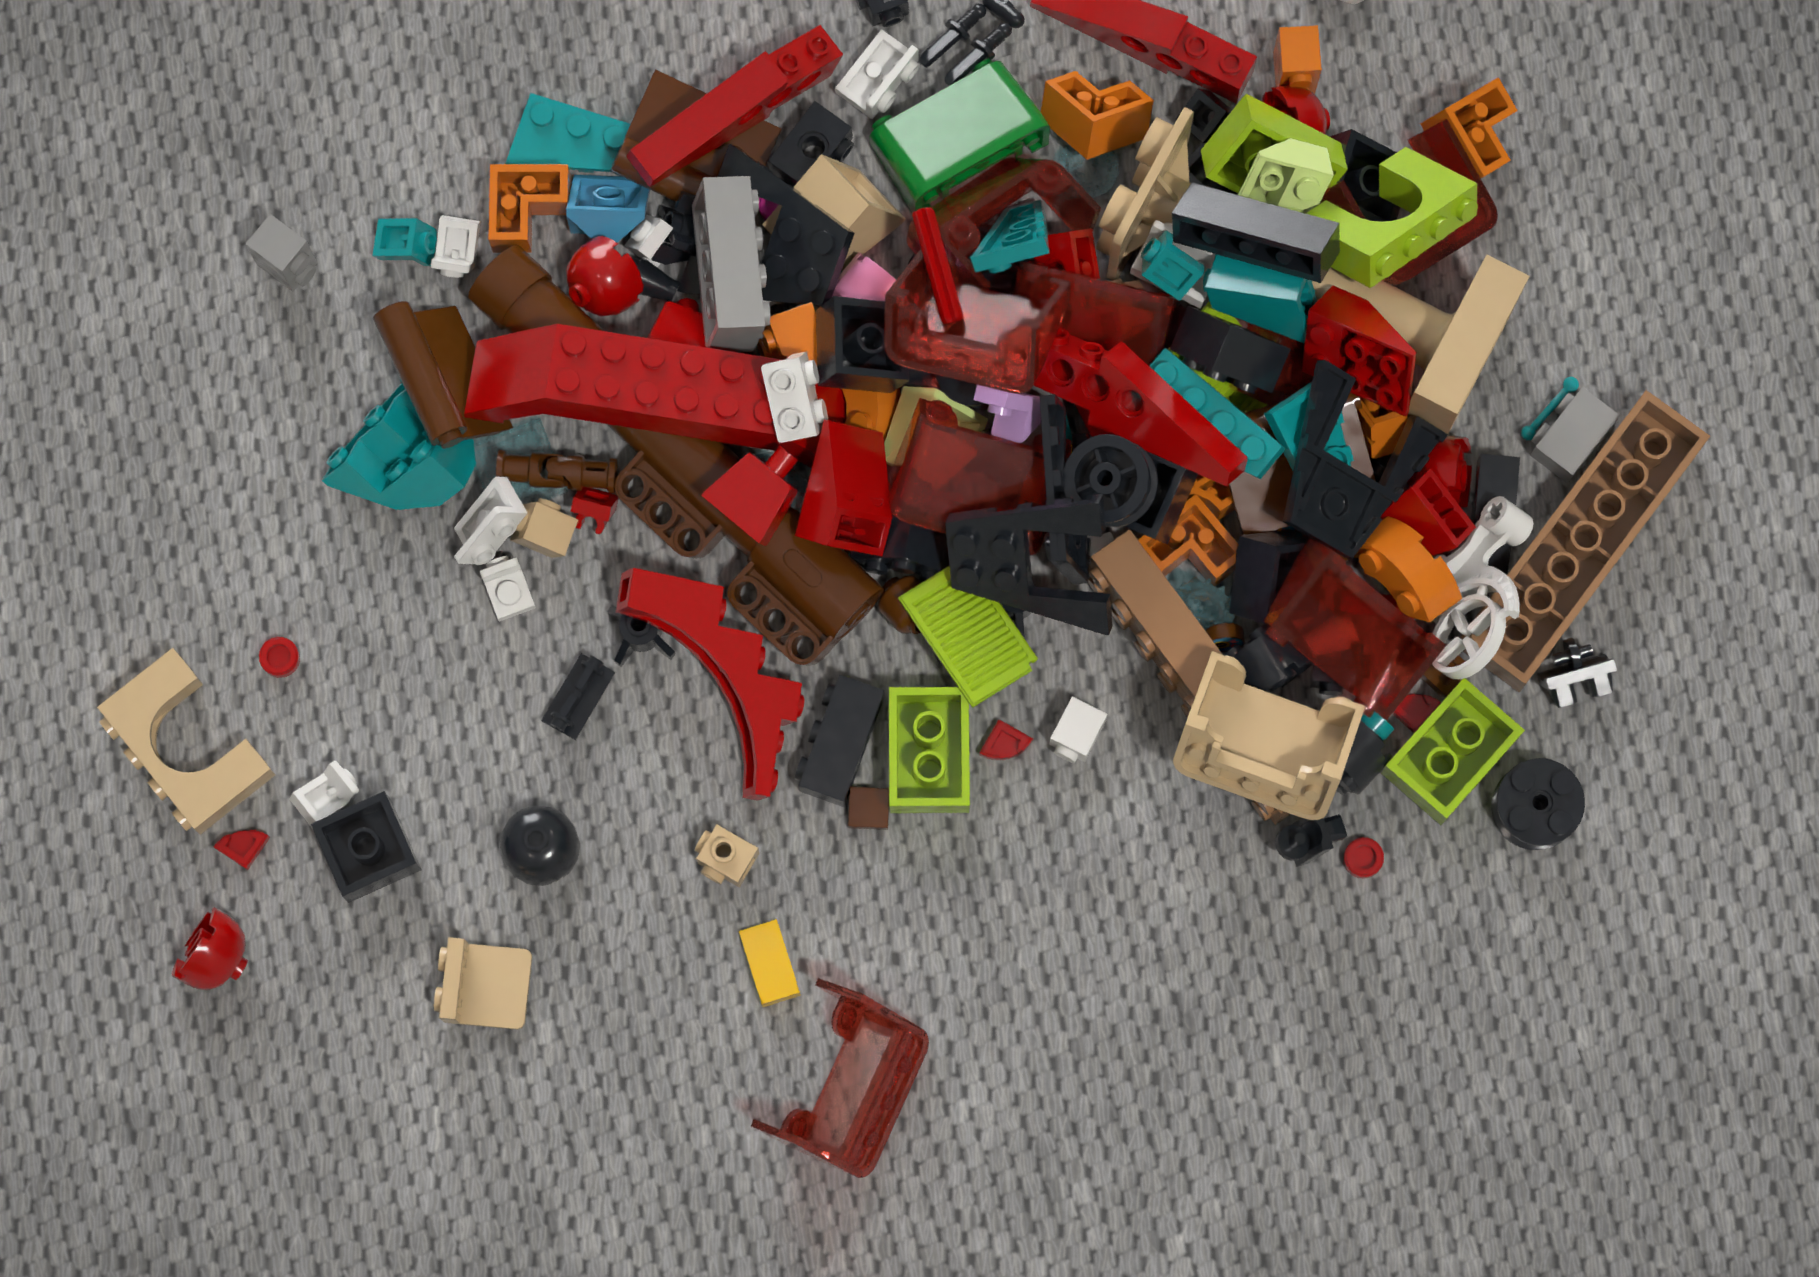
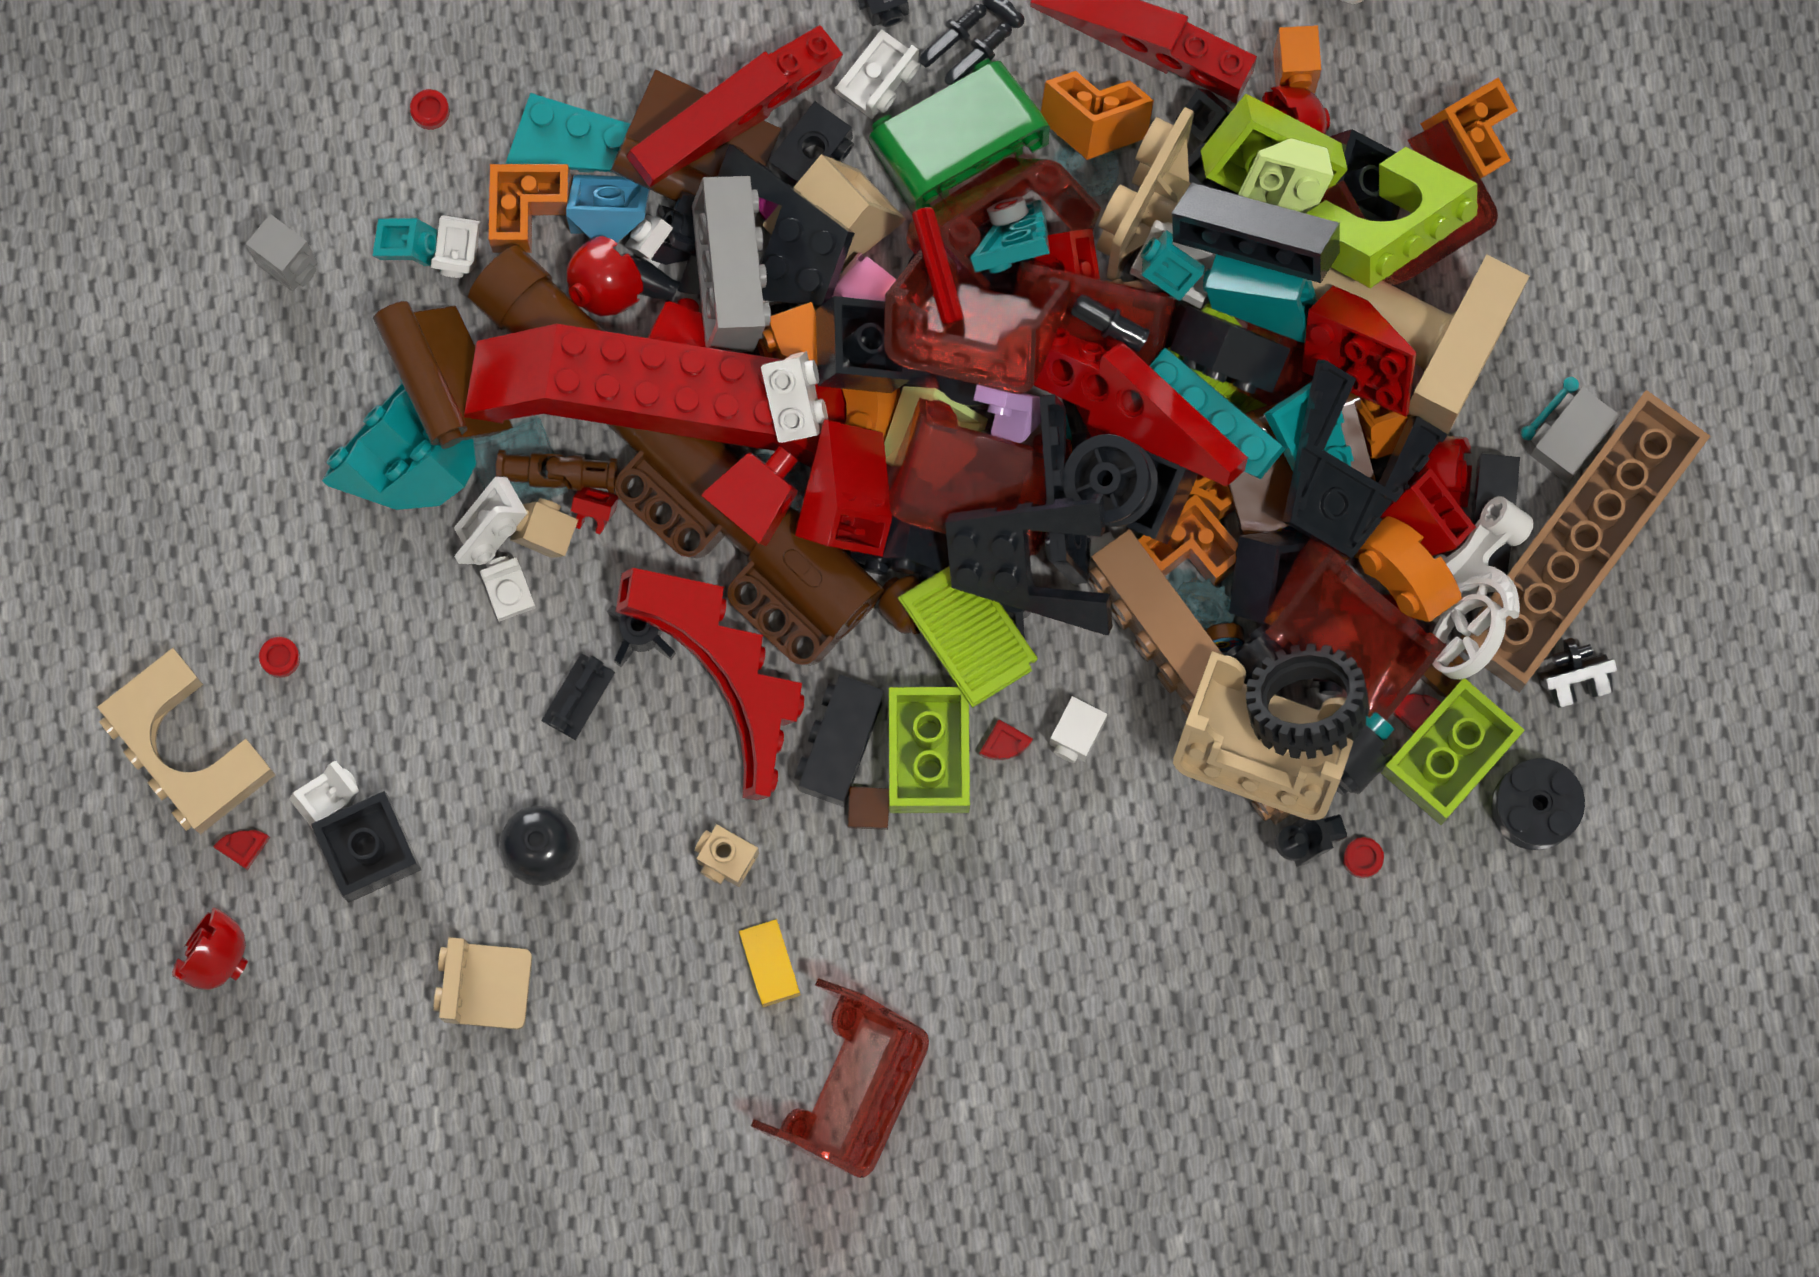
none -> red tile [410,89,450,130]
none -> light grey tile [987,197,1028,226]
none -> black axle [1071,294,1150,352]
none -> black tyre [1246,644,1369,759]

